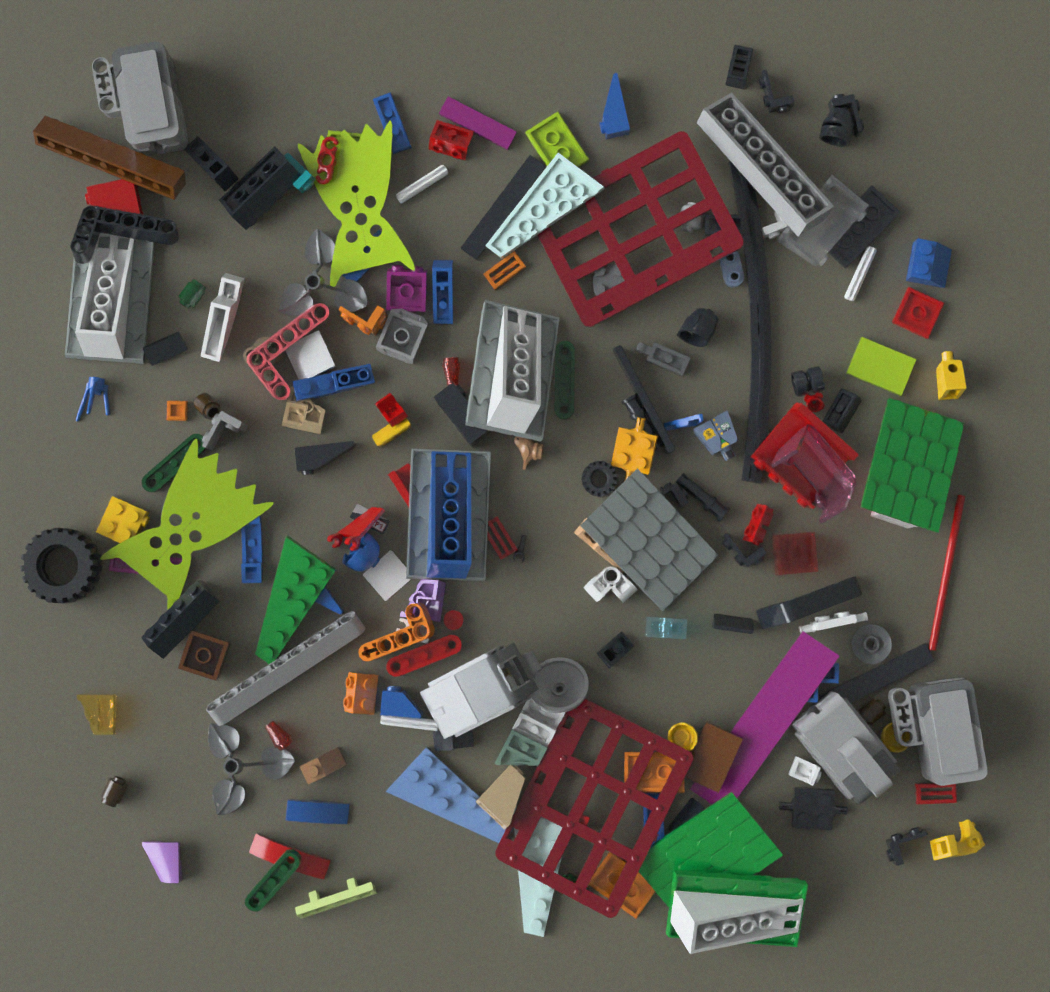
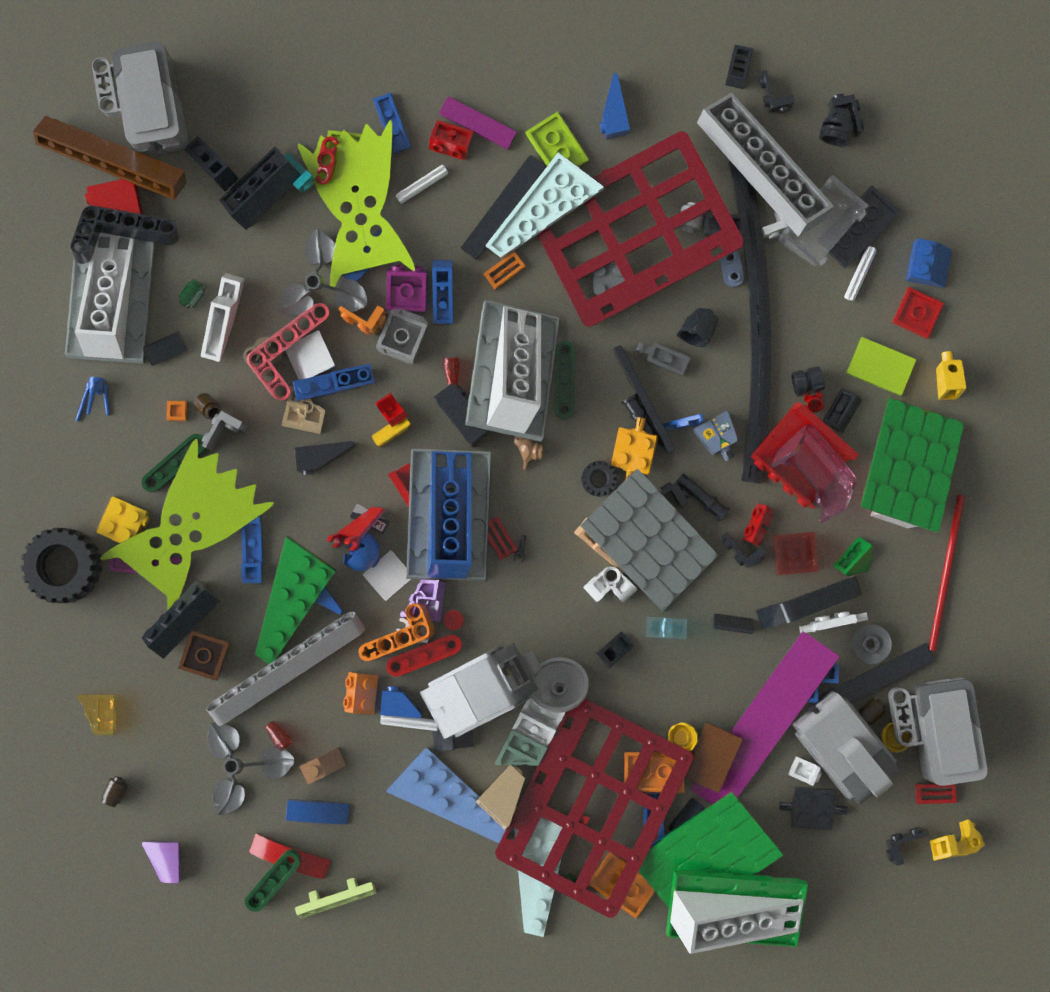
none -> green slope [833,537,873,576]

